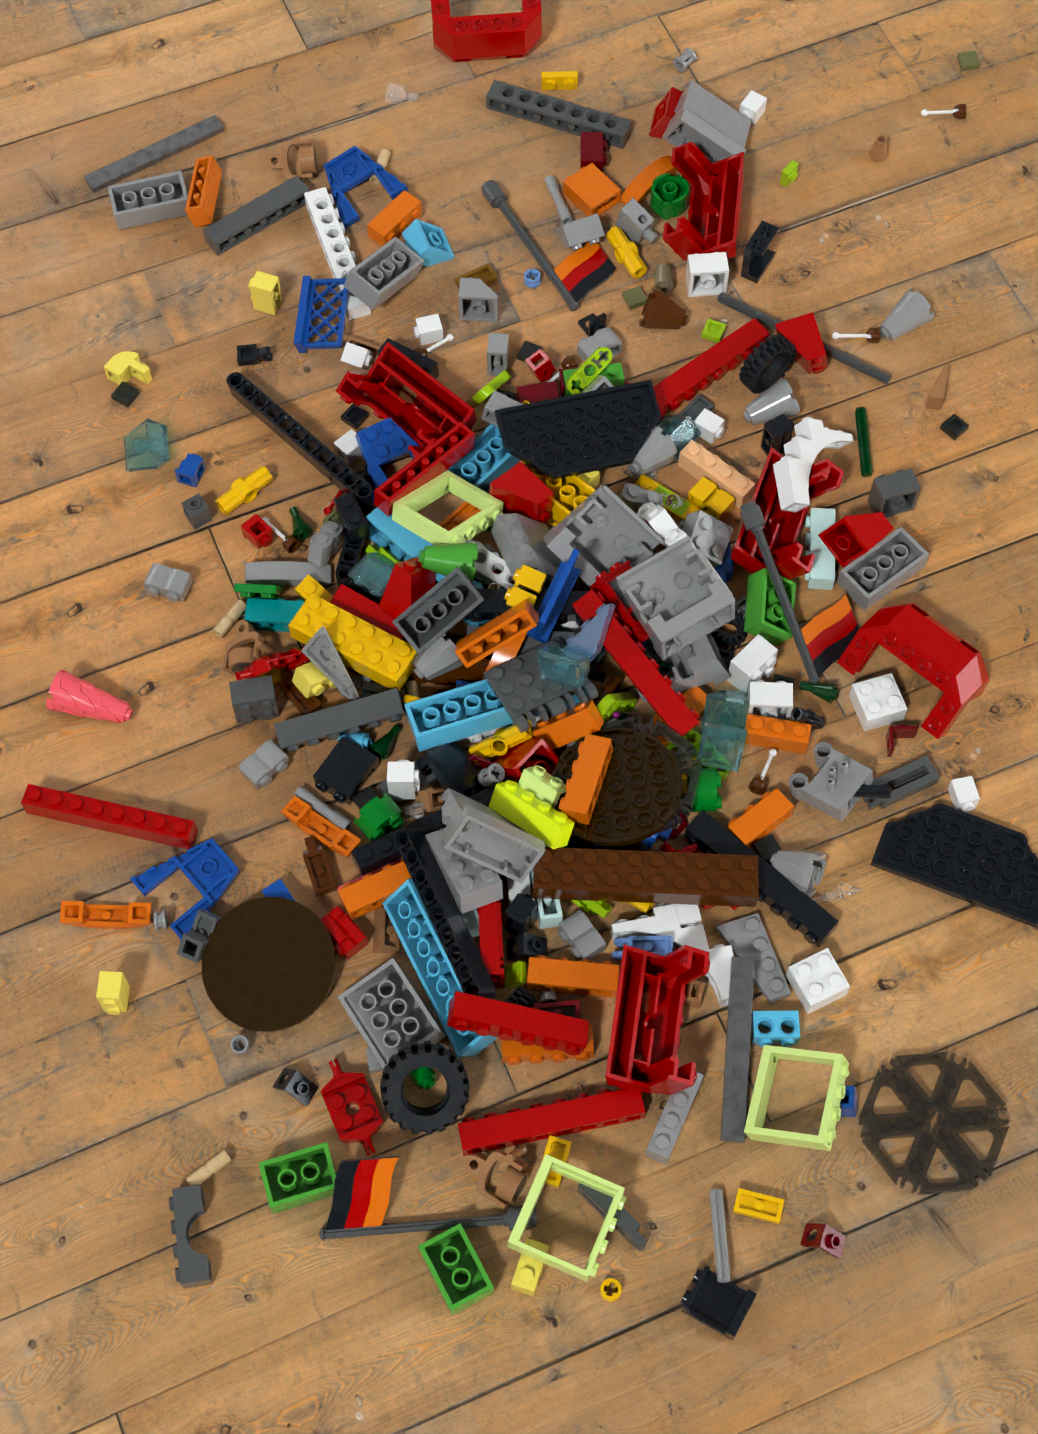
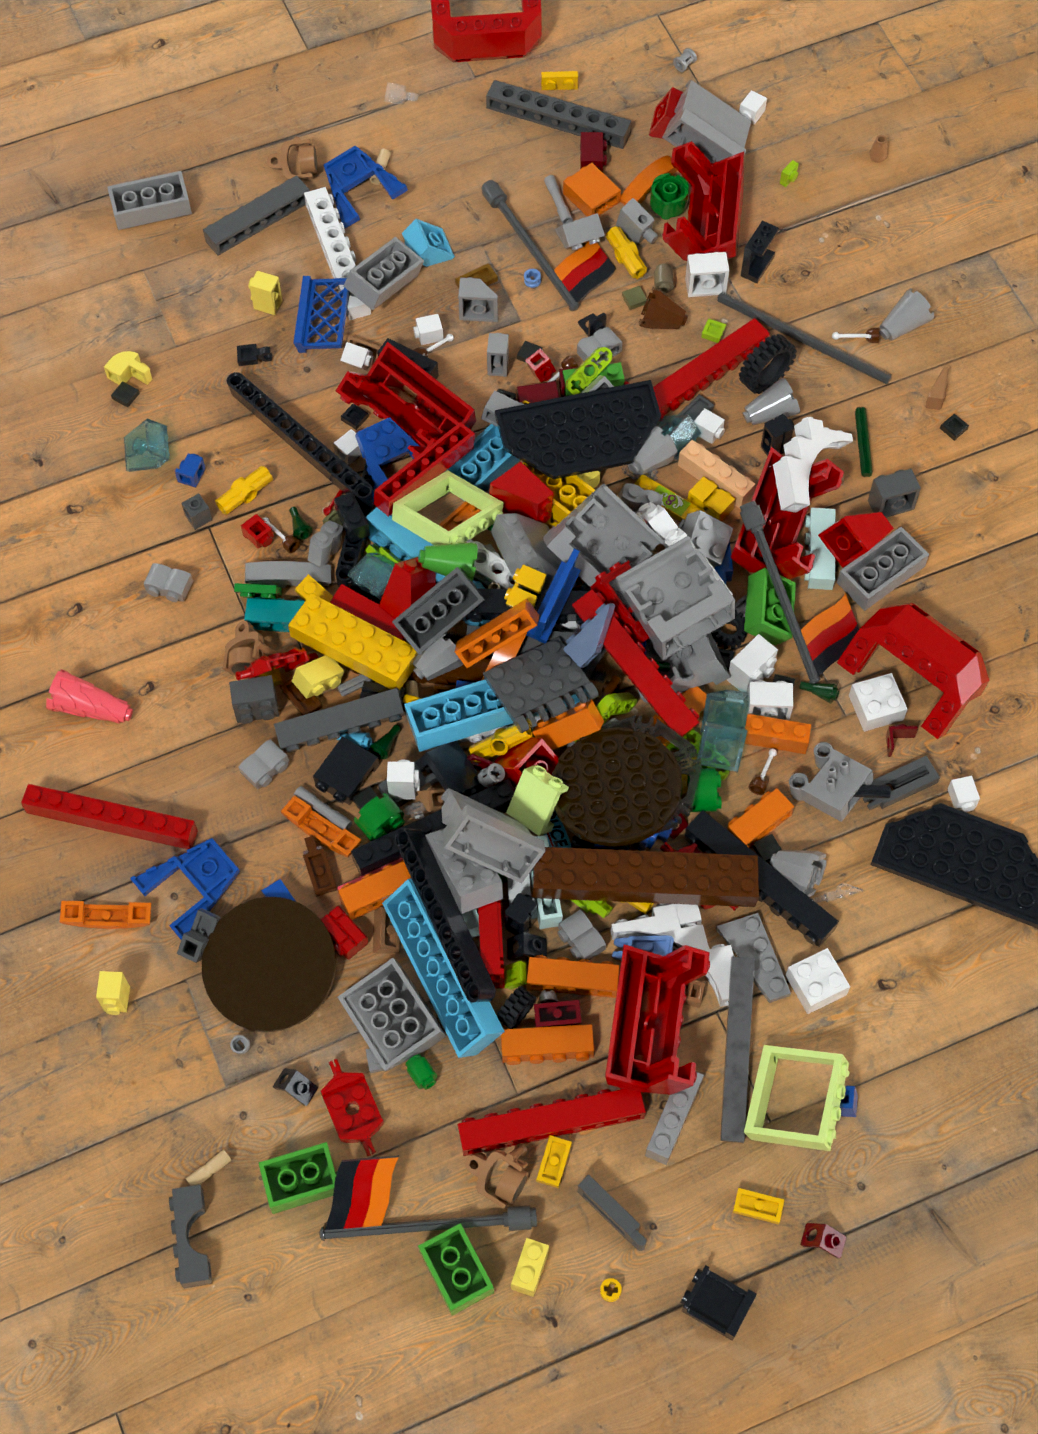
flat silver tile [84,115,224,193] -> none
light grey bush [154,909,168,930] -> none
orange brick [185,155,222,227] -> none
tan piece [212,600,246,638] -> none
light grey wing [301,626,360,701] -> none
orange brick [367,190,422,246] -> none
black tyre [380,1041,470,1135] -> none
red brick [447,991,589,1055] -> none
lime beam [466,369,511,409] -> none
neon yellow brick [489,780,575,849] -> none
yellowish green window [507,1154,627,1282] -> none
clear light blue slope [537,646,590,690] -> none
orange brick [559,734,613,825] -> none
black piece [612,711,637,721] -> none
light grey axle [710,1189,731,1283] -> none
medium azure brick [751,1011,800,1047] -> none
red slope [775,312,827,374] -> none
black pin [791,707,825,729] -> none
clear smoke plate [858,1052,1009,1195] -> none
hinge [921,104,966,119] -> none
olive tile [957,51,980,71] -> none

